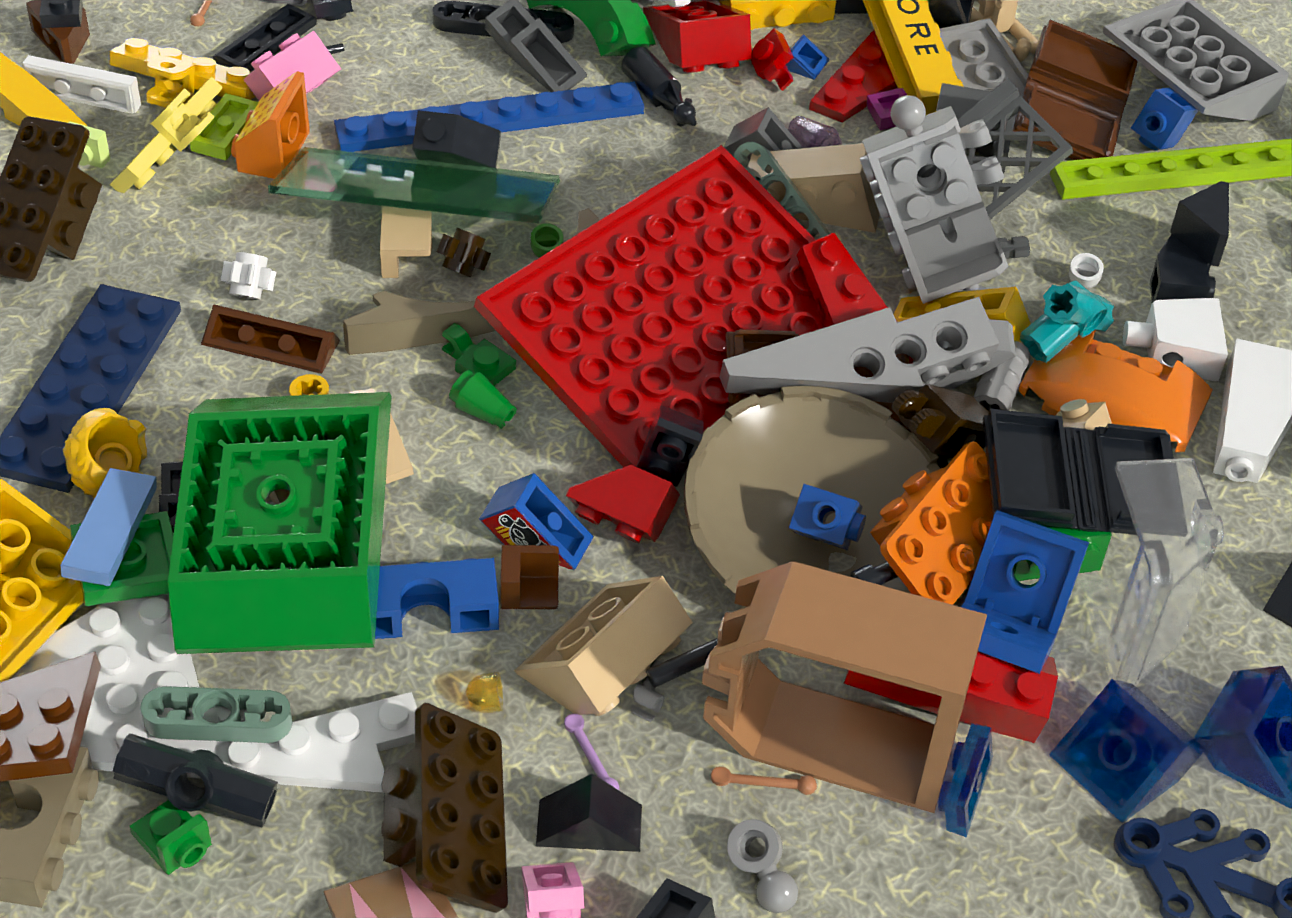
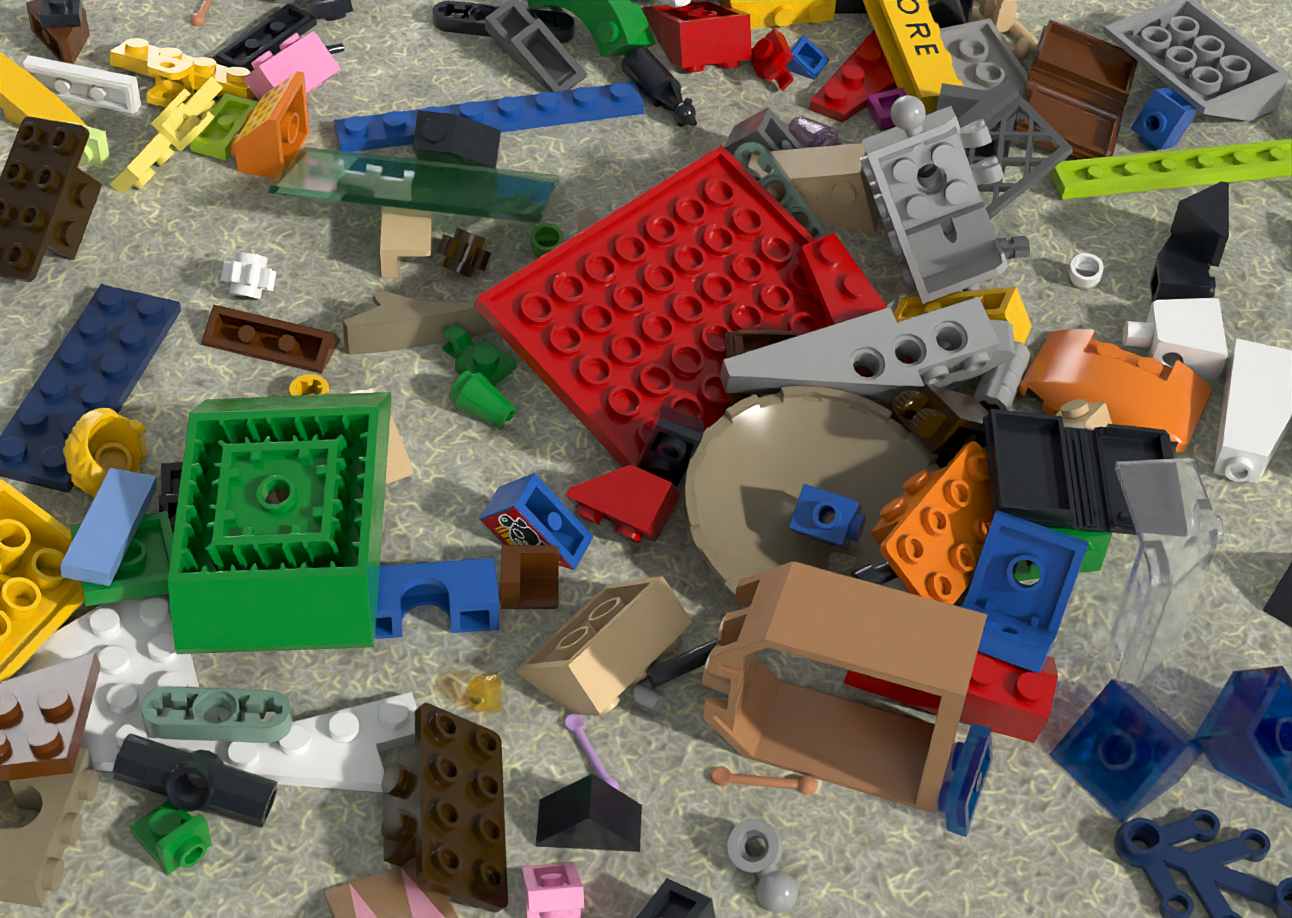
teal piece [1020,280,1114,363] -> none

